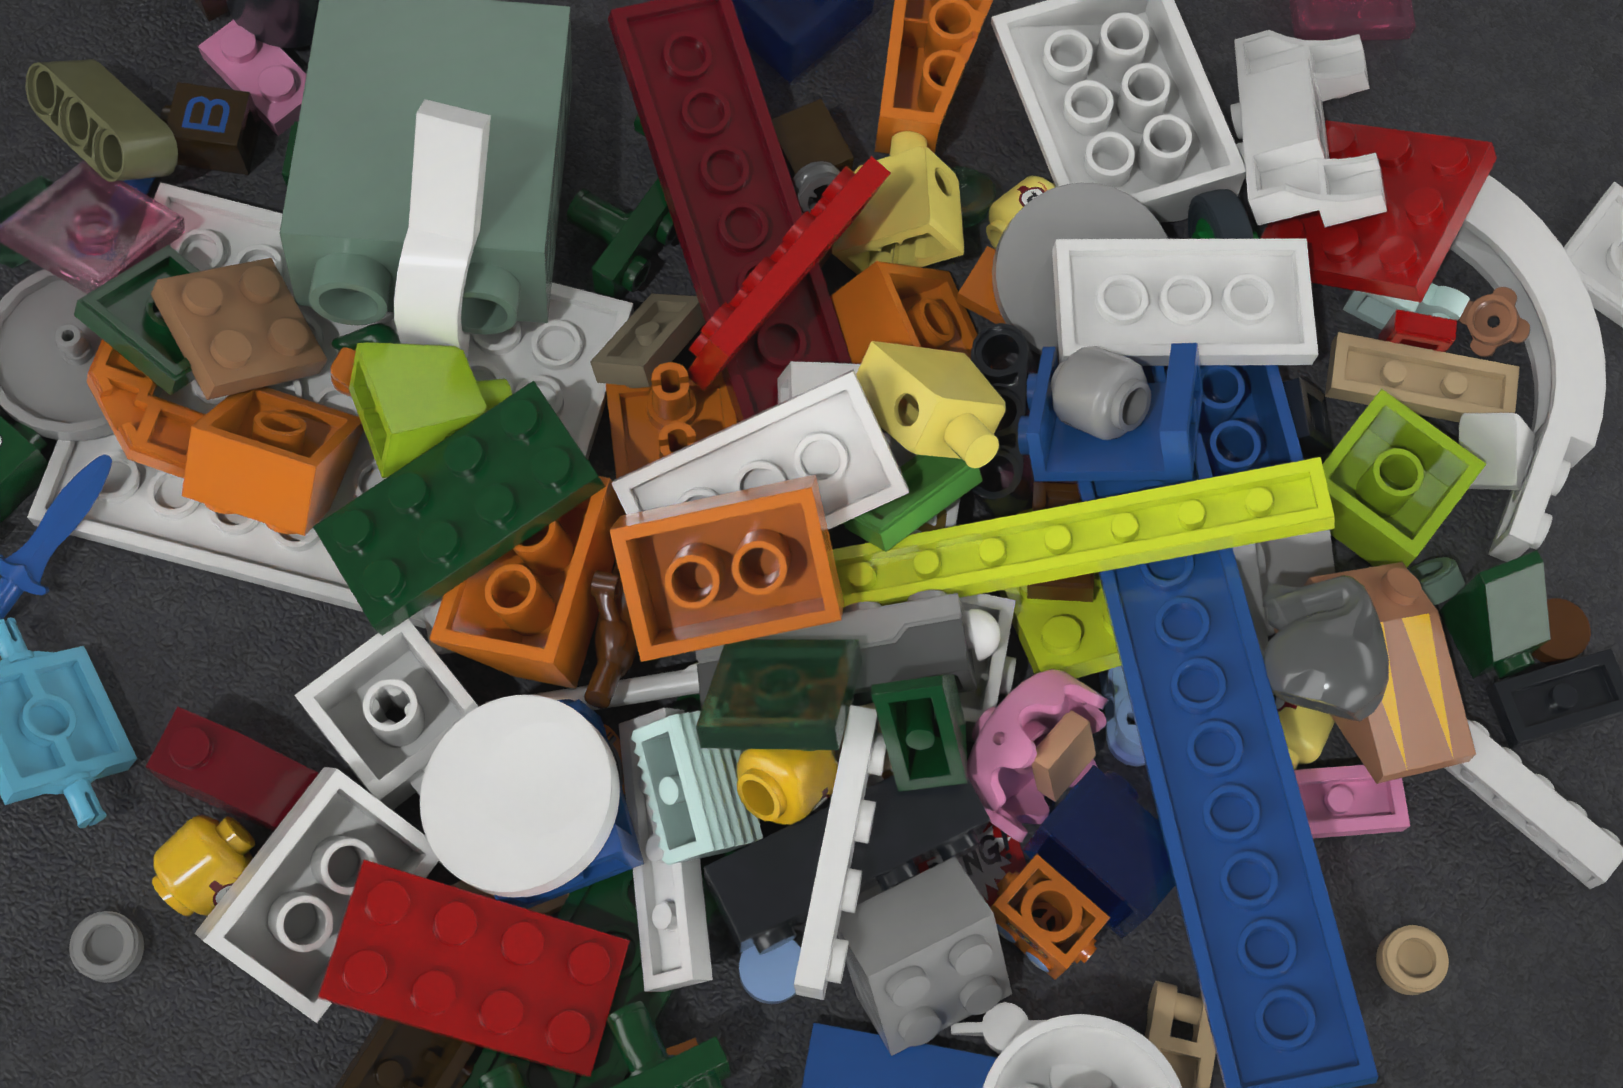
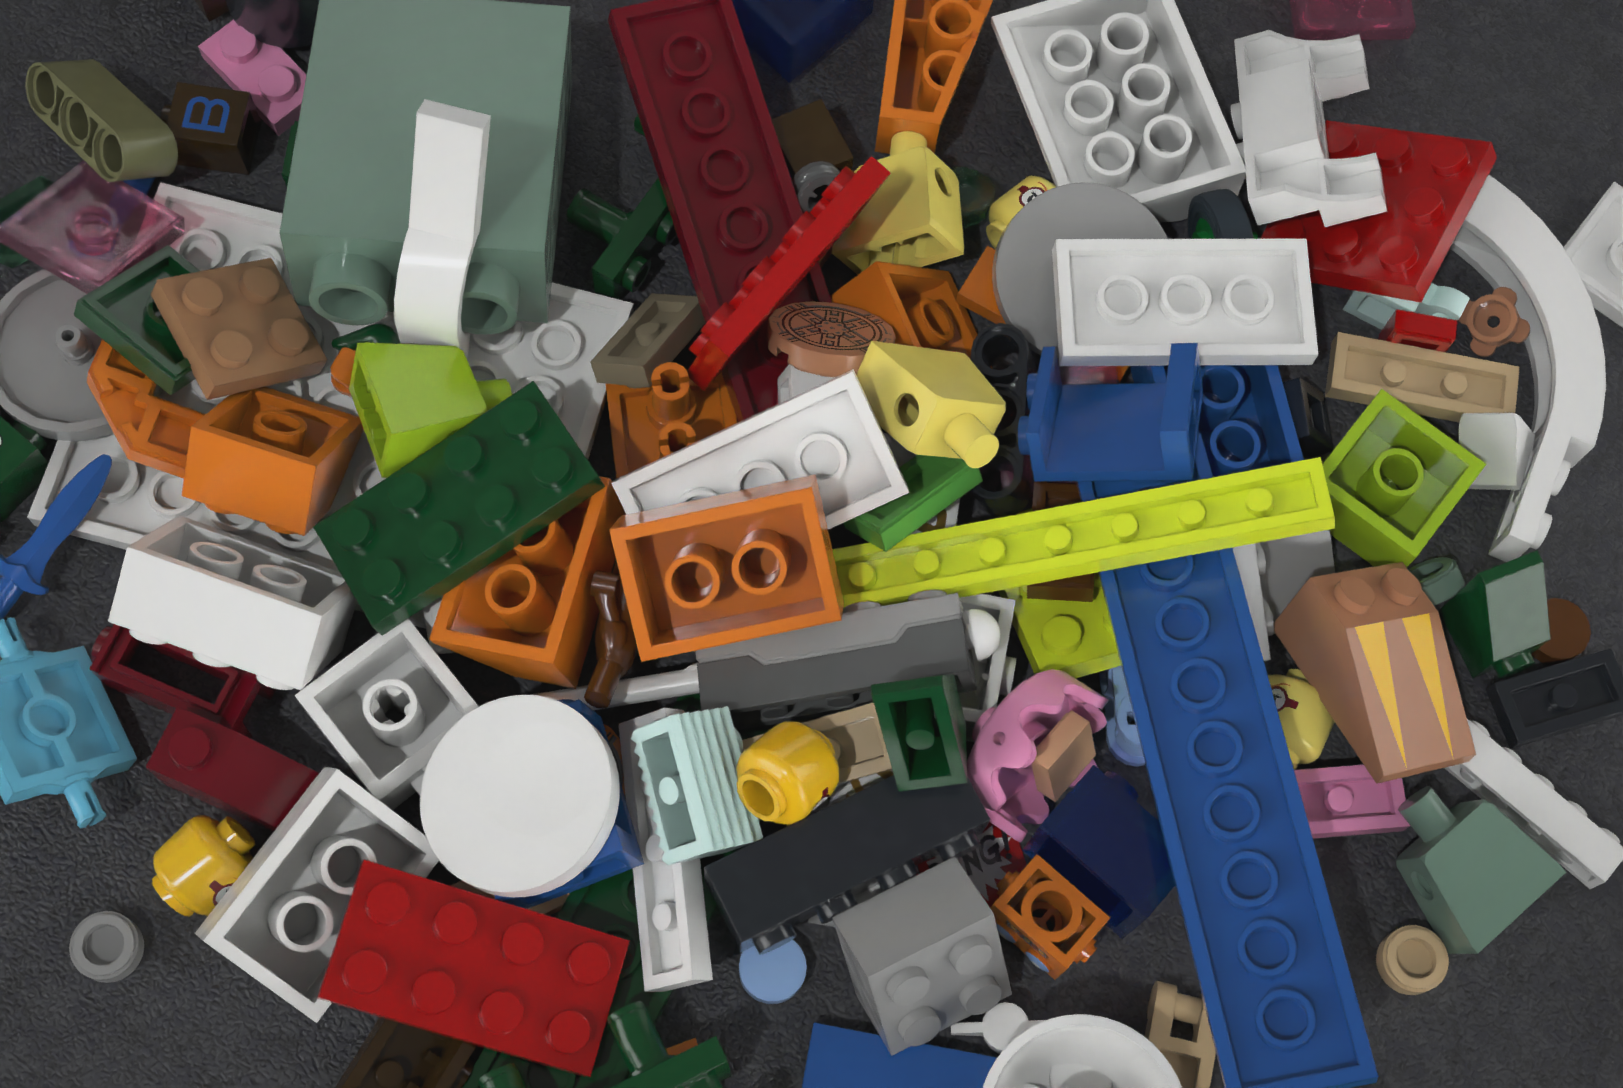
clear green plate [696,639,862,751] -> none
white plate [794,705,887,1000] -> none
light grey head [1051,346,1151,440] -> none
dark grey piece [1263,575,1389,722] -> none
none -> dark red window [89,624,276,738]
none -> white brick [108,515,357,690]
none -> nougat tile [766,301,896,377]
none -> sand green torso [1396,786,1566,954]

